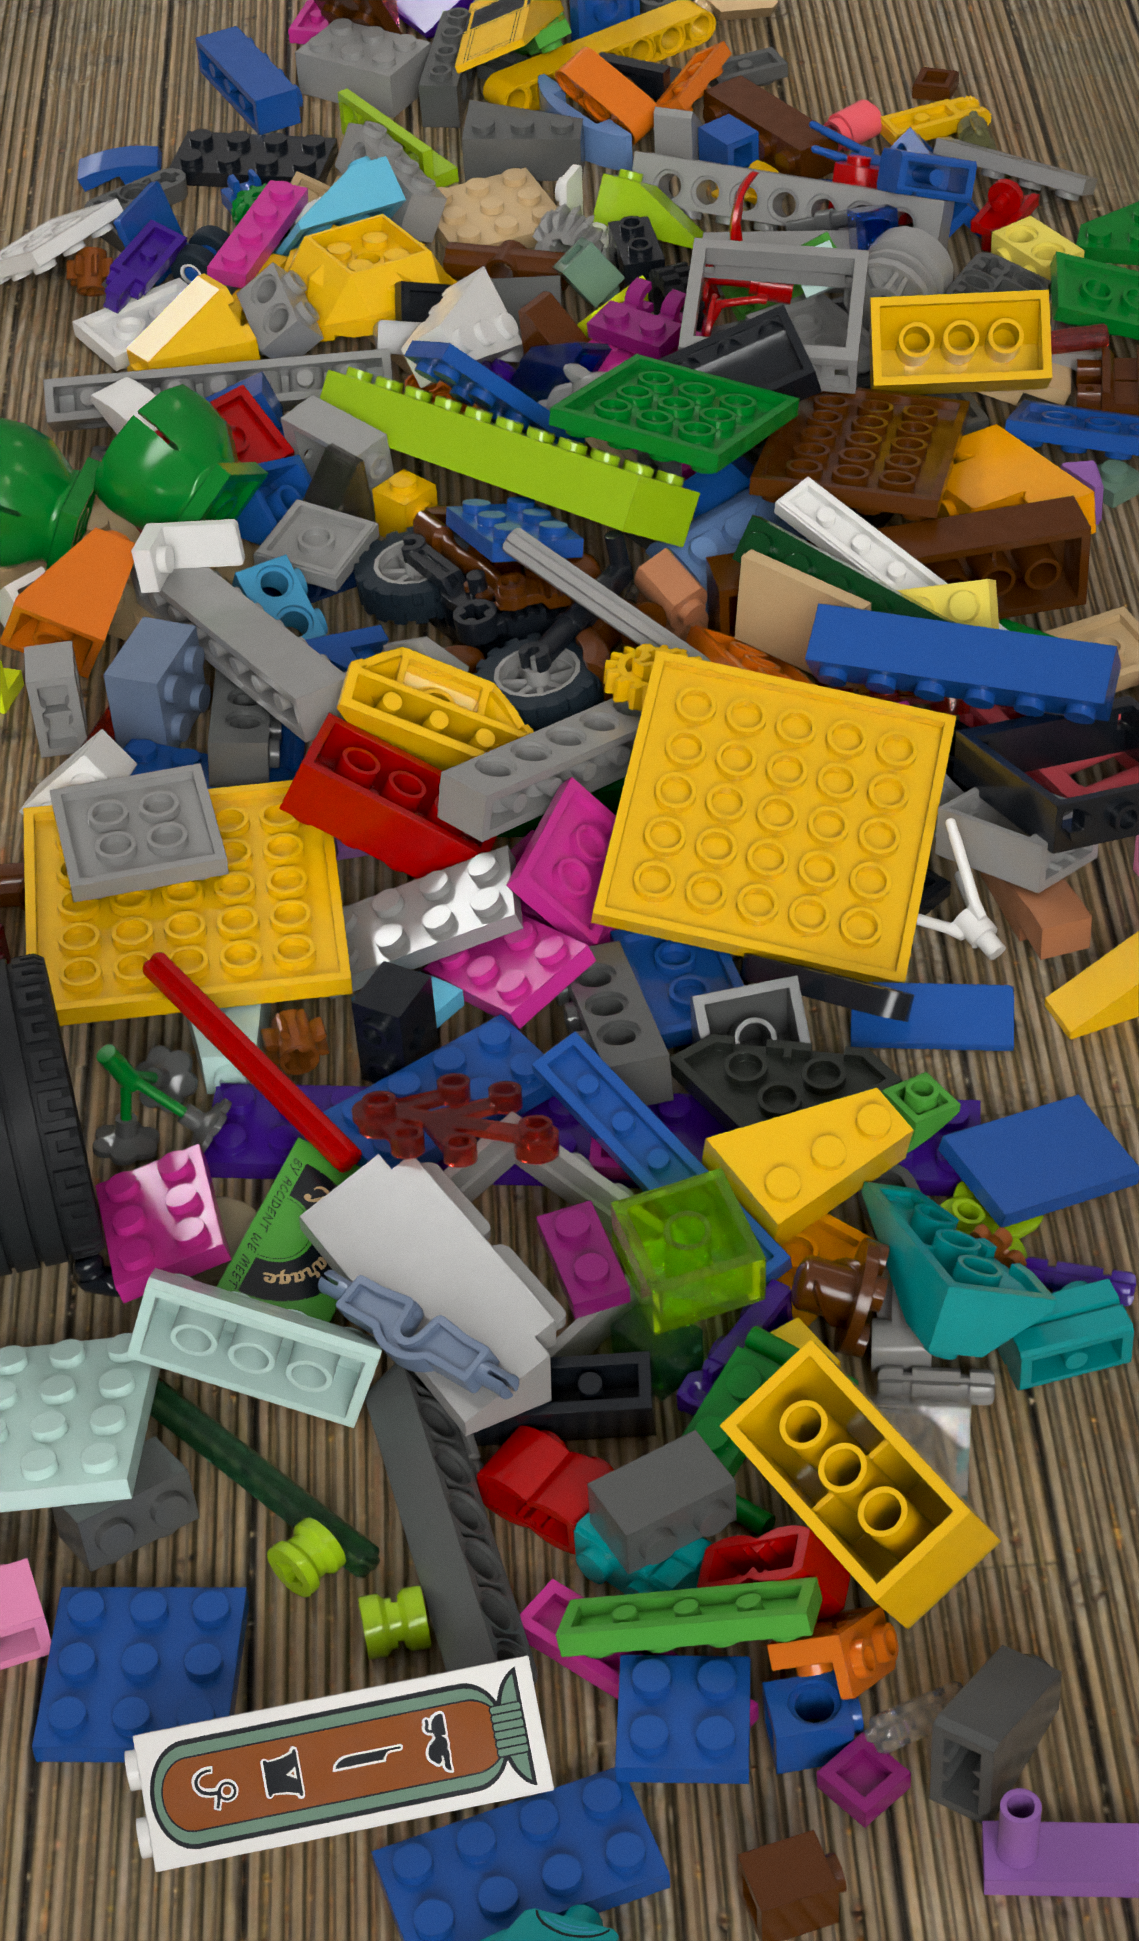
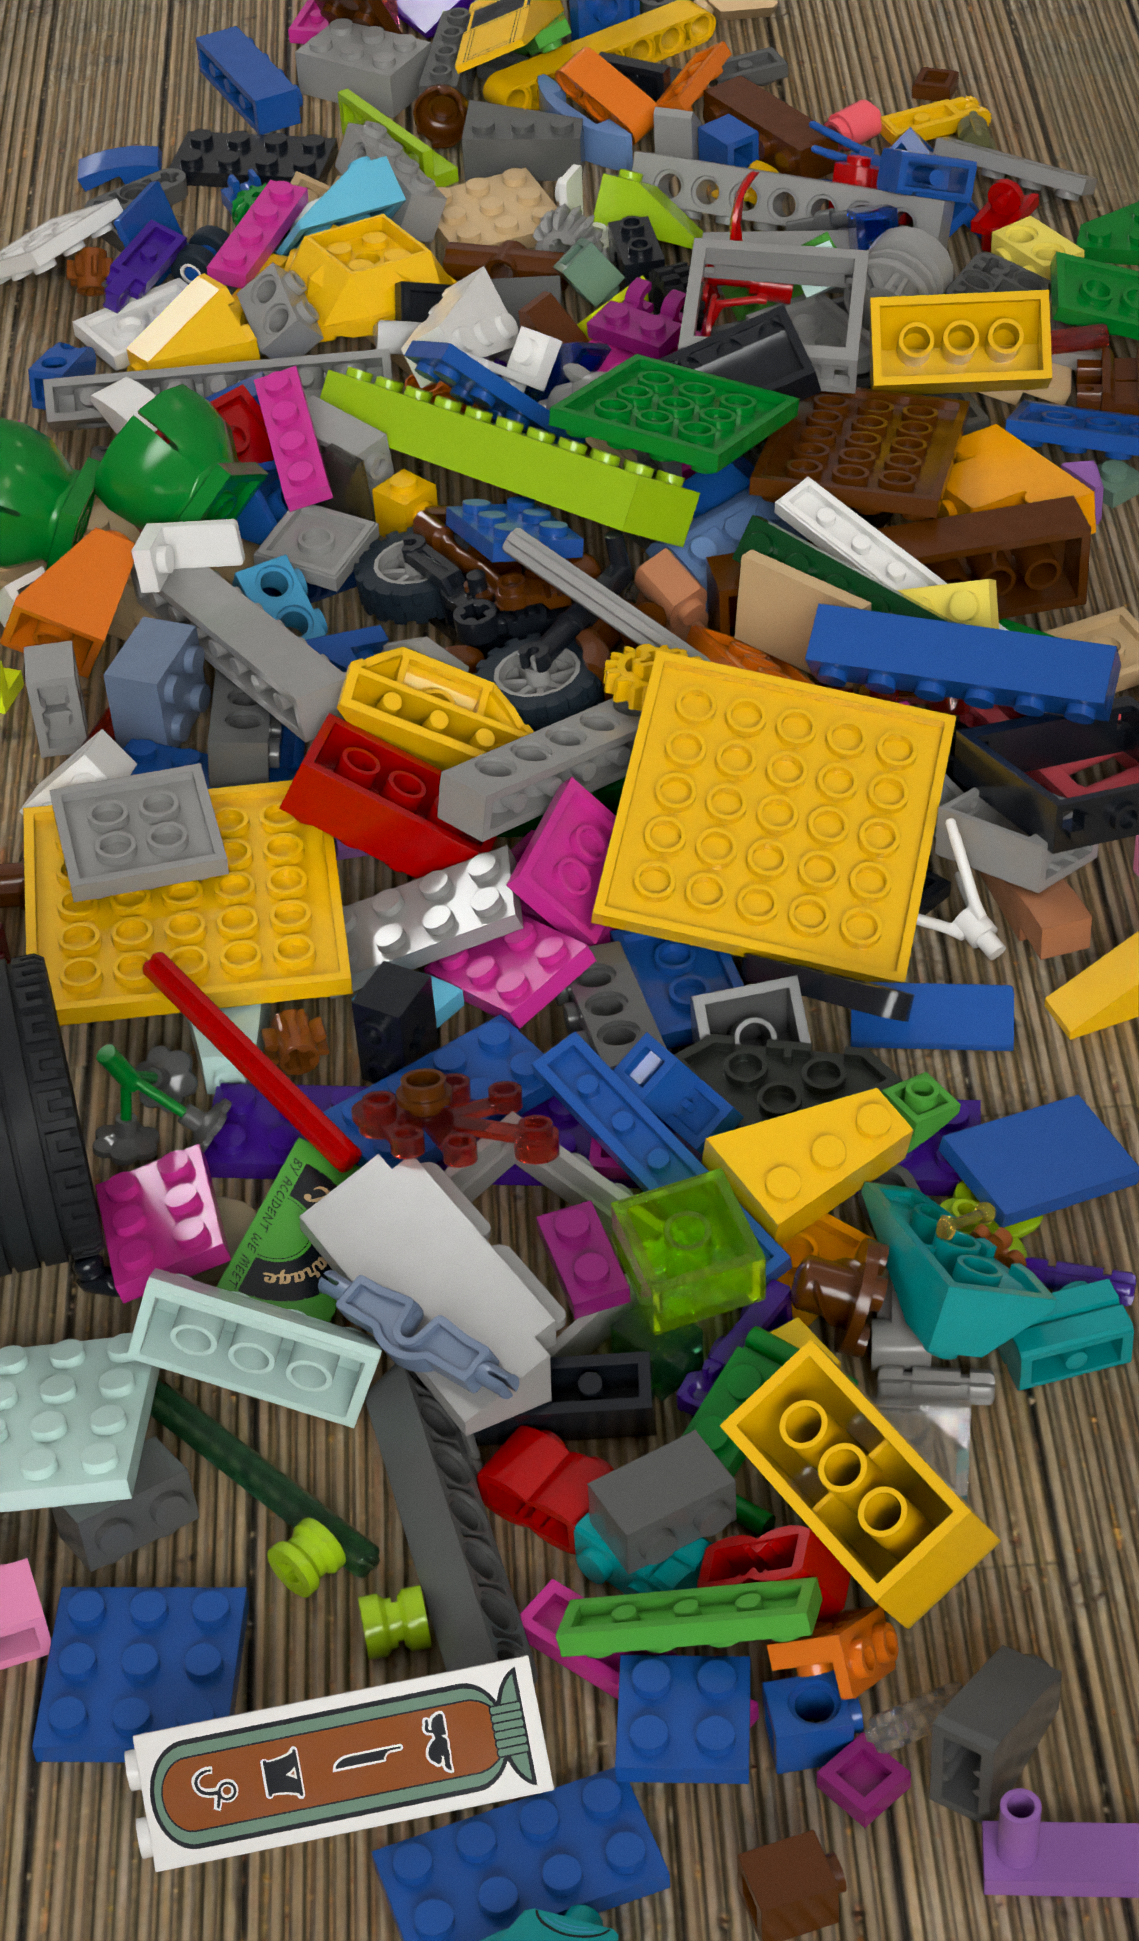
none -> blue leg [28,342,96,410]
none -> dark pink plate [254,366,333,512]
none -> reddish brown plate [396,1068,453,1117]
none -> reddish brown hair [413,84,469,149]
none -> white bracket [461,326,562,393]
none -> blue slope [613,1032,744,1155]
none -> clear yellow hinge [936,1202,996,1240]

